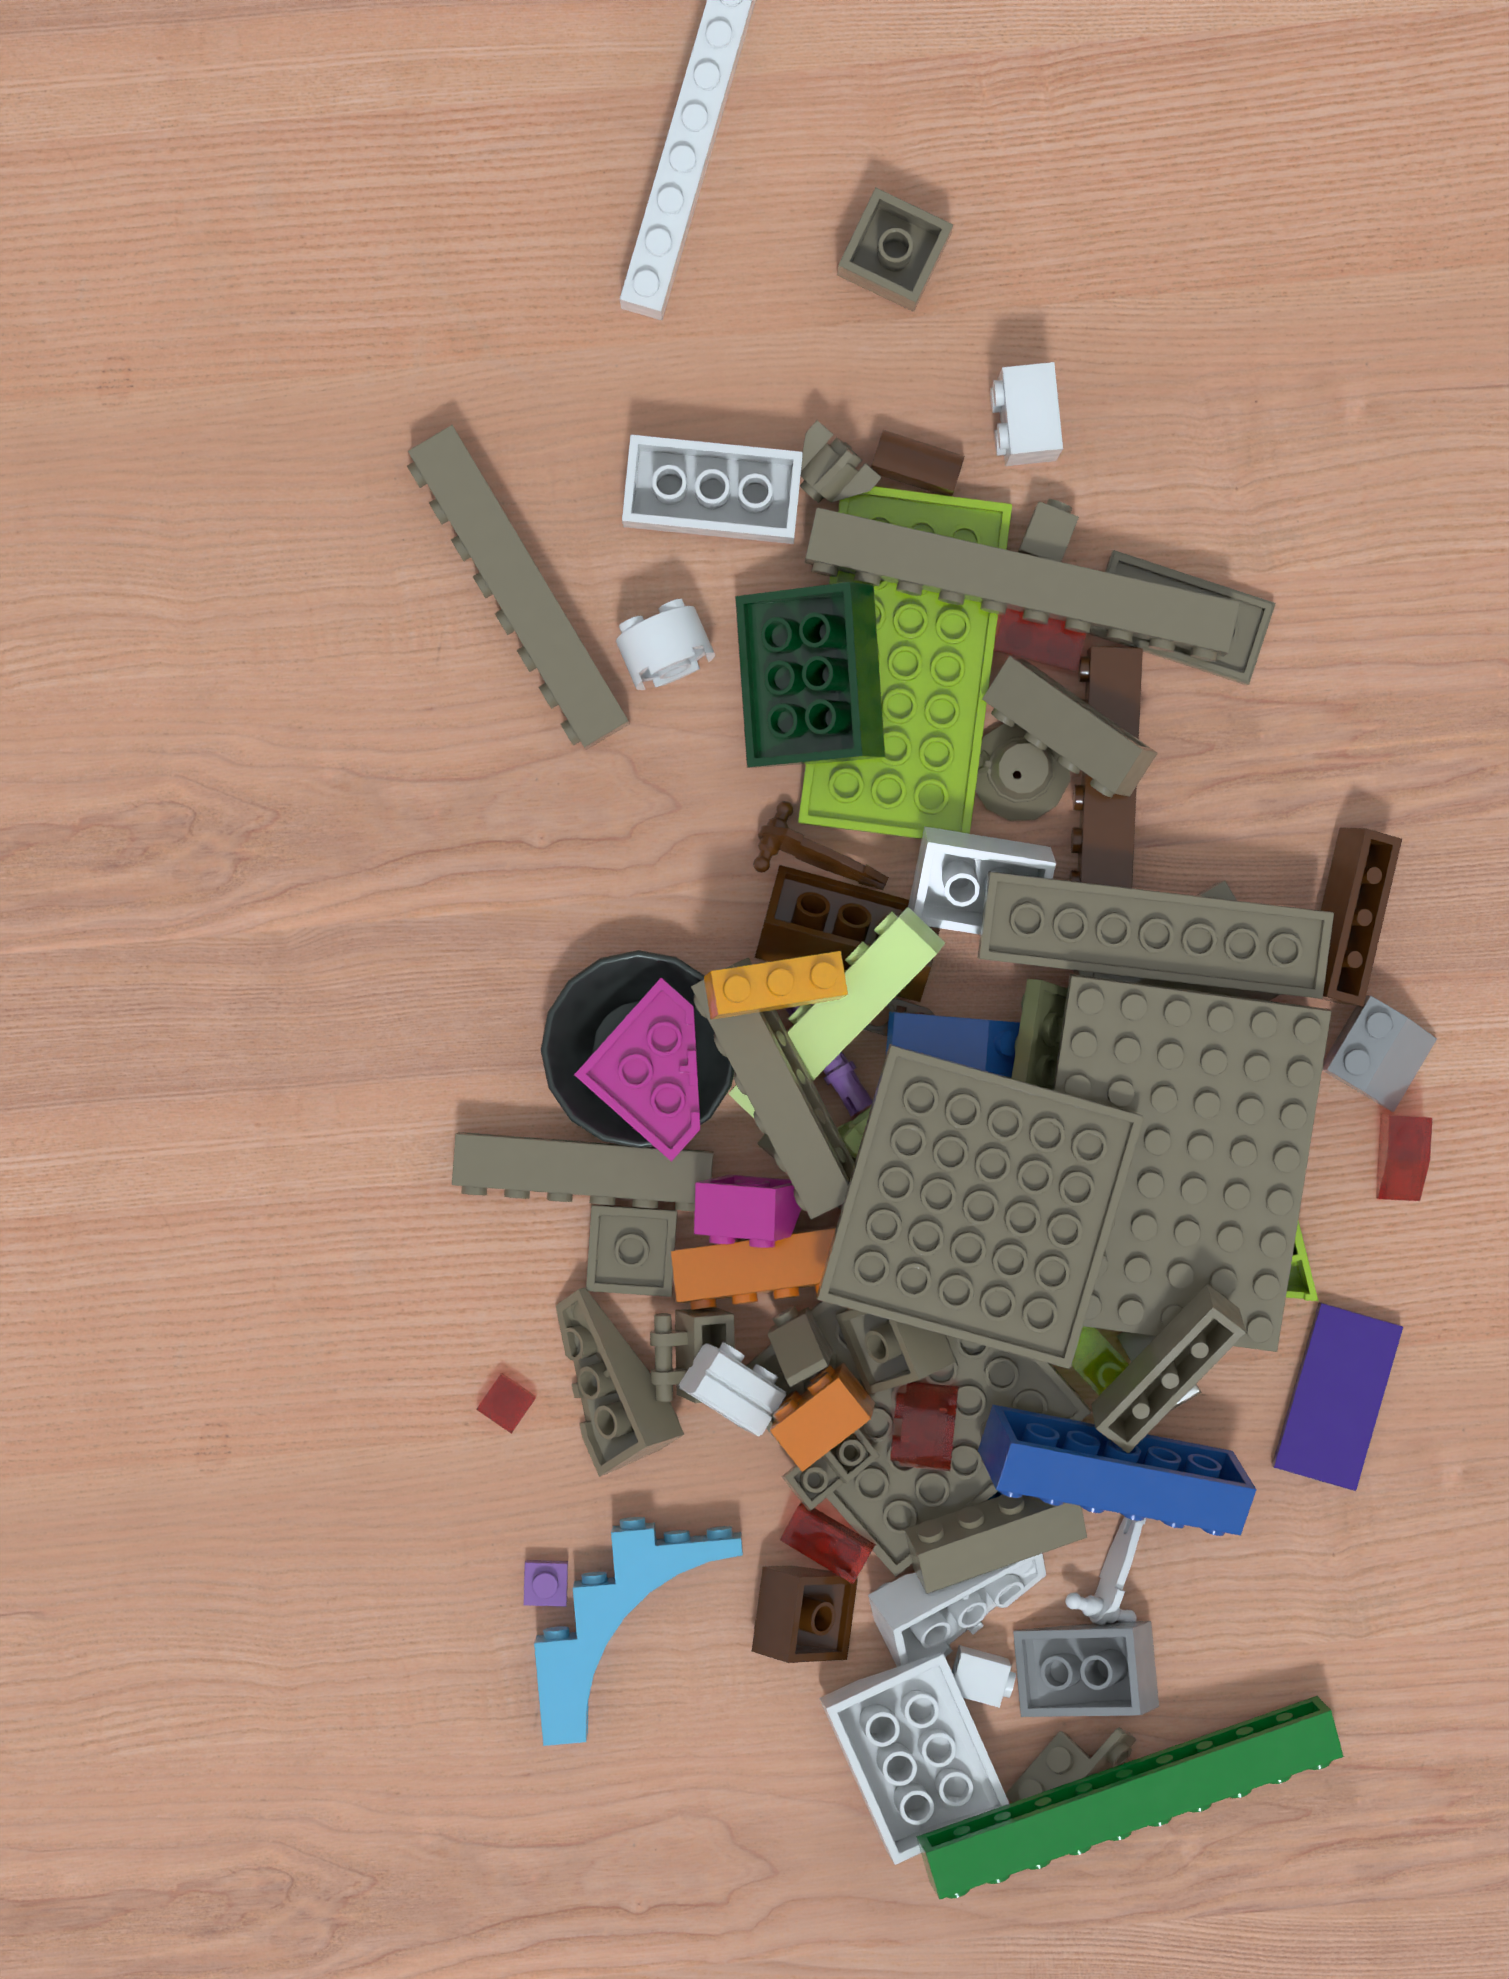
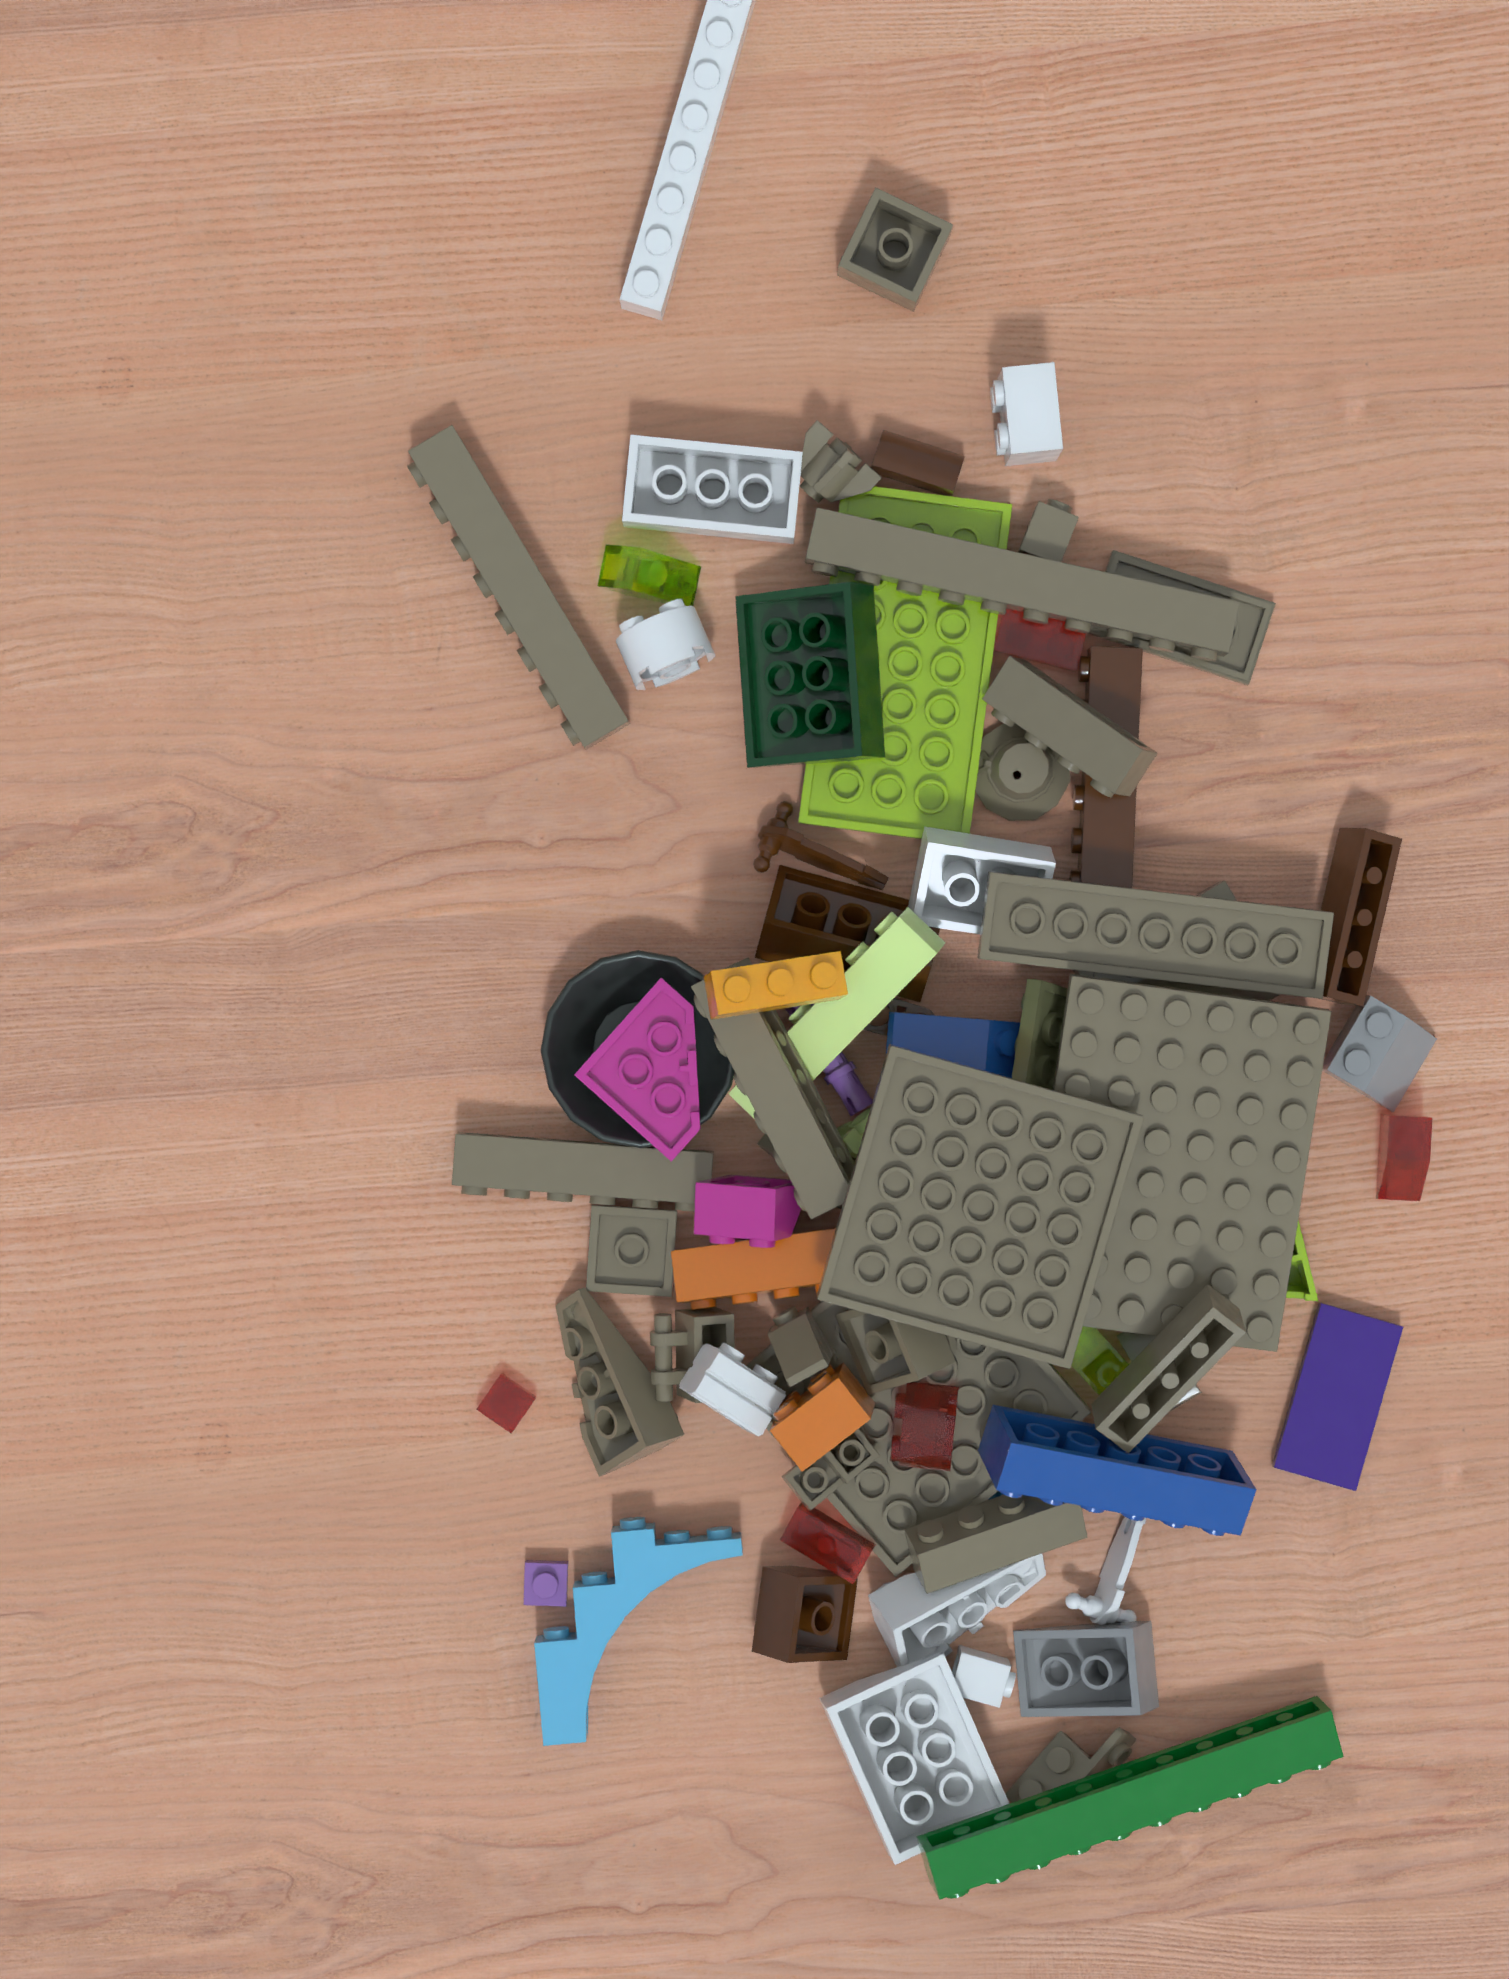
none -> clear neon green slope [597,544,701,606]

